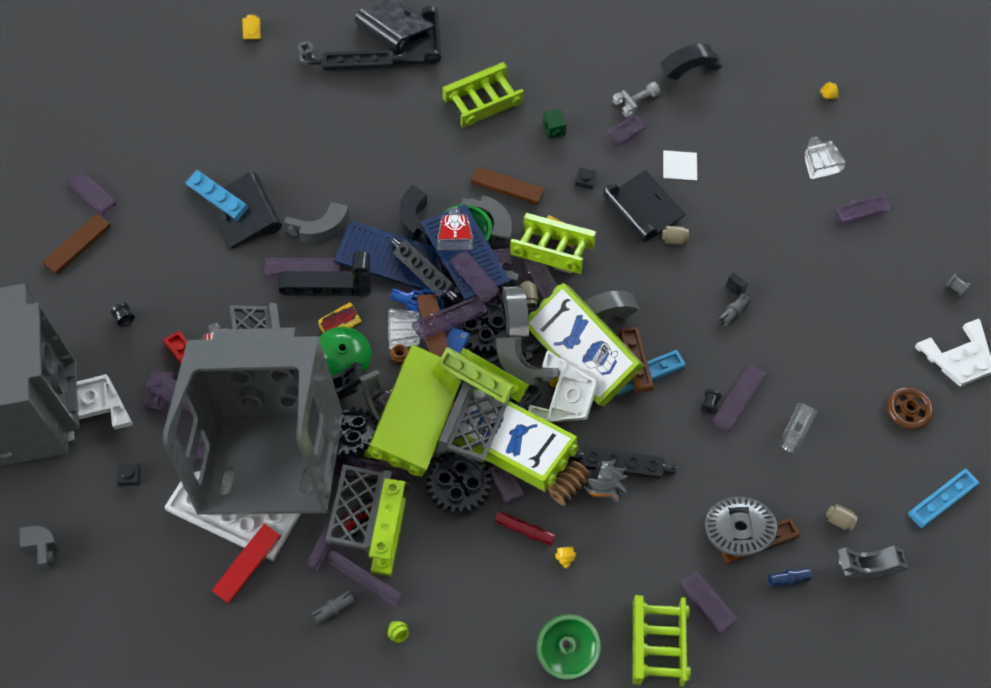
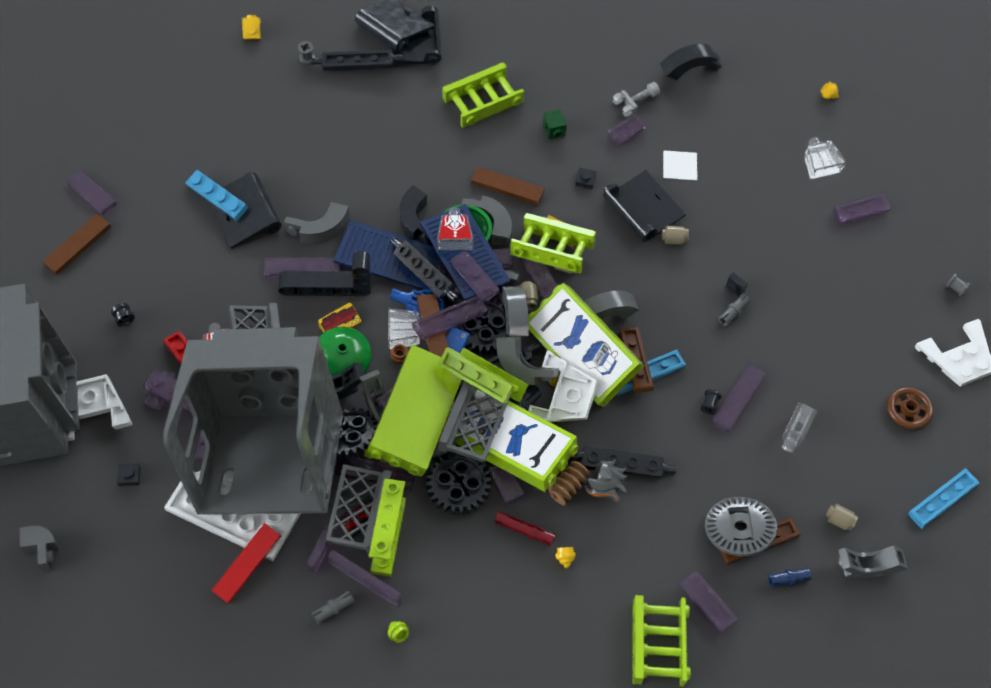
green dish [536,614,600,679] -> none

